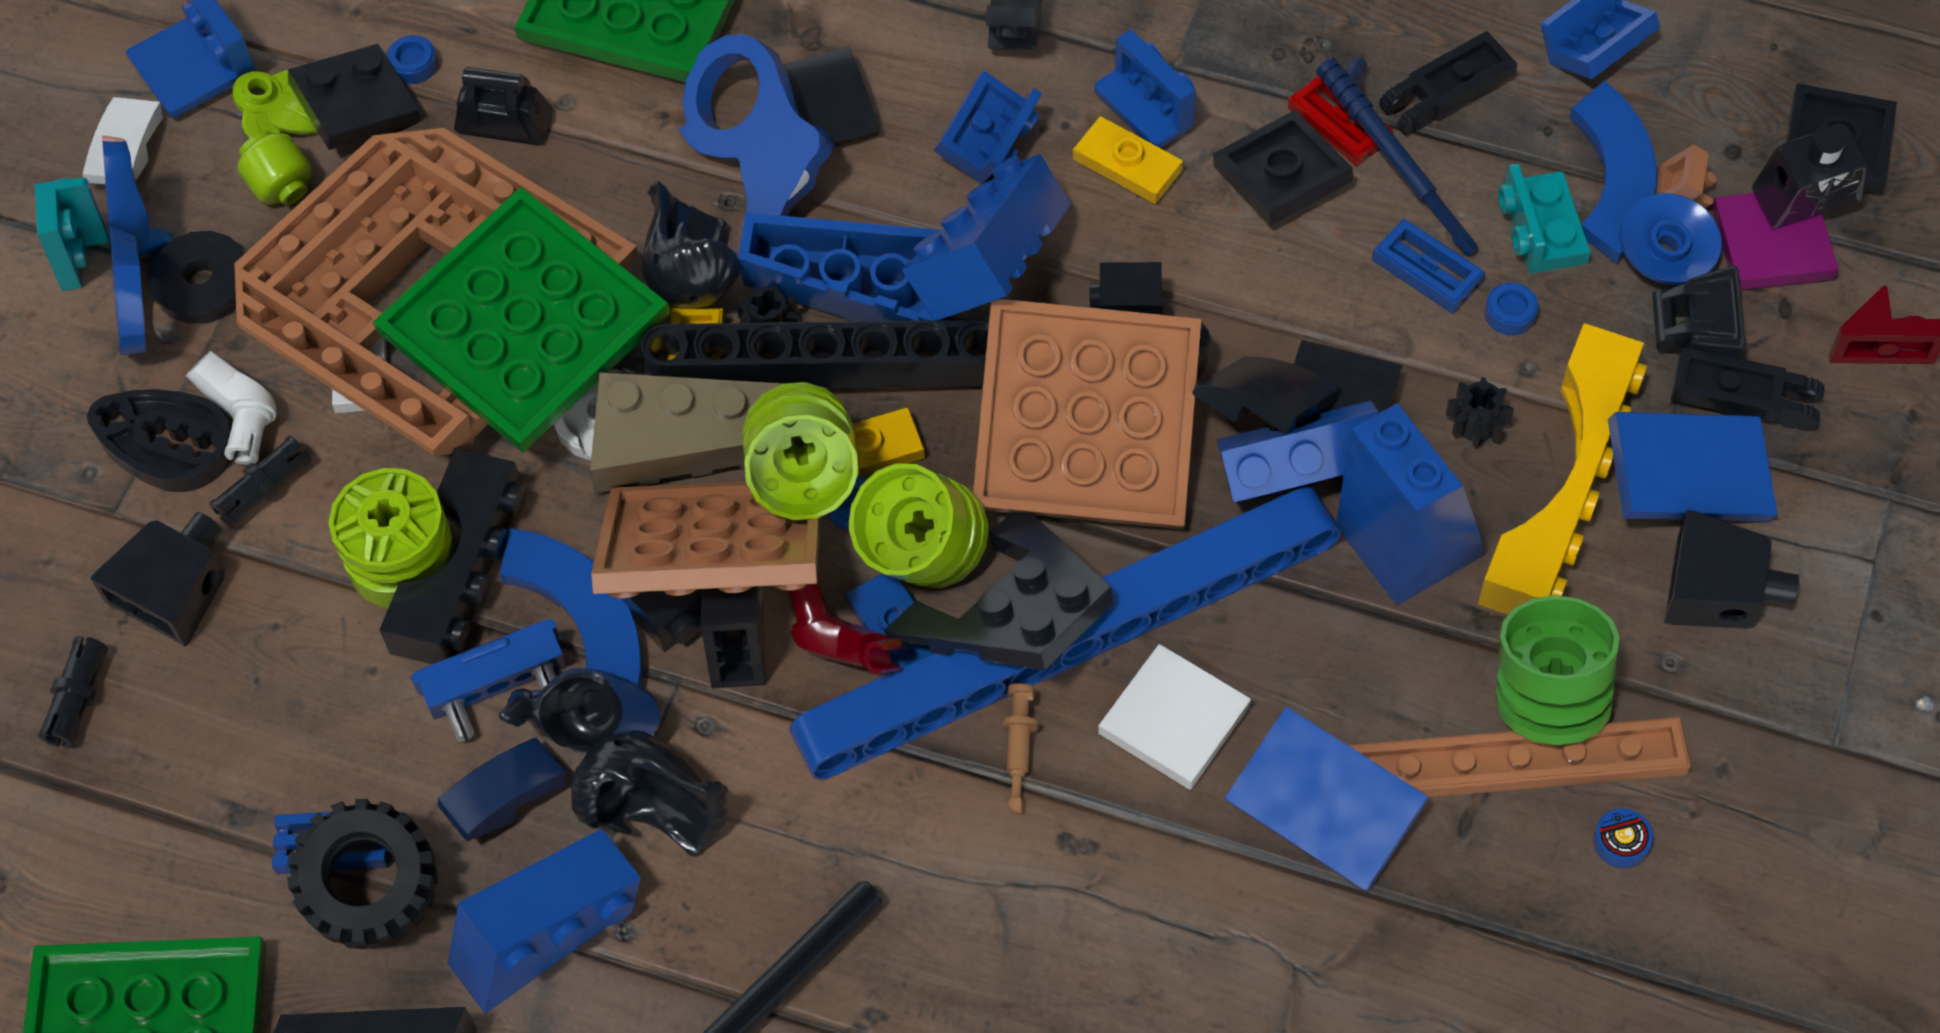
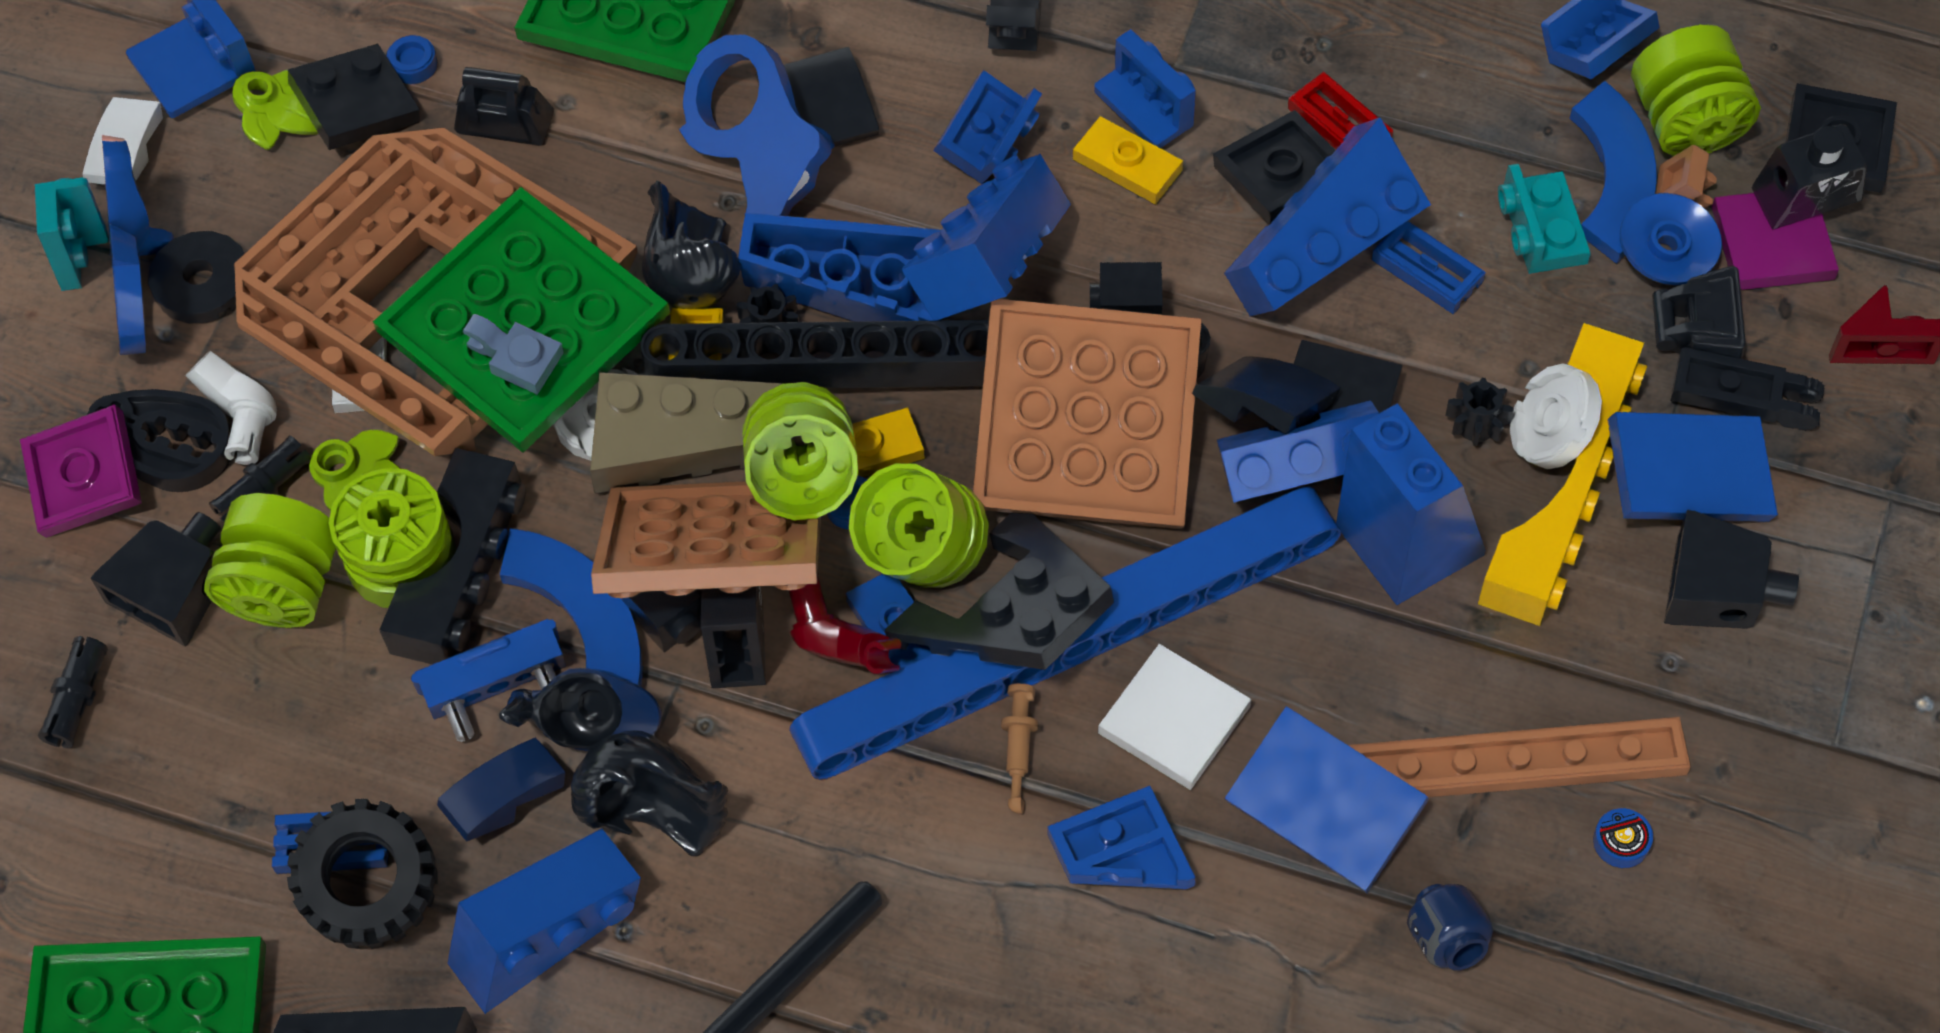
lime head [237,131,313,206] -> none
dark blue piece [1316,56,1478,256] -> none
black hinge [1378,31,1518,135] -> none
blue tile [1485,283,1538,335] -> none
bright green wheel [1495,595,1620,745] -> none
none -> magenta tile [20,405,142,538]
none -> lime wheel [204,493,336,628]
none -> lime plate [309,430,400,511]
none -> sand blue plate [463,314,563,395]
none -> blue wing [1047,786,1195,889]
none -> blue wedge [1224,117,1431,316]
none -> dark blue head [1407,884,1493,971]
none -> white tile [1510,363,1602,469]
none -> lime wheel [1630,24,1761,156]

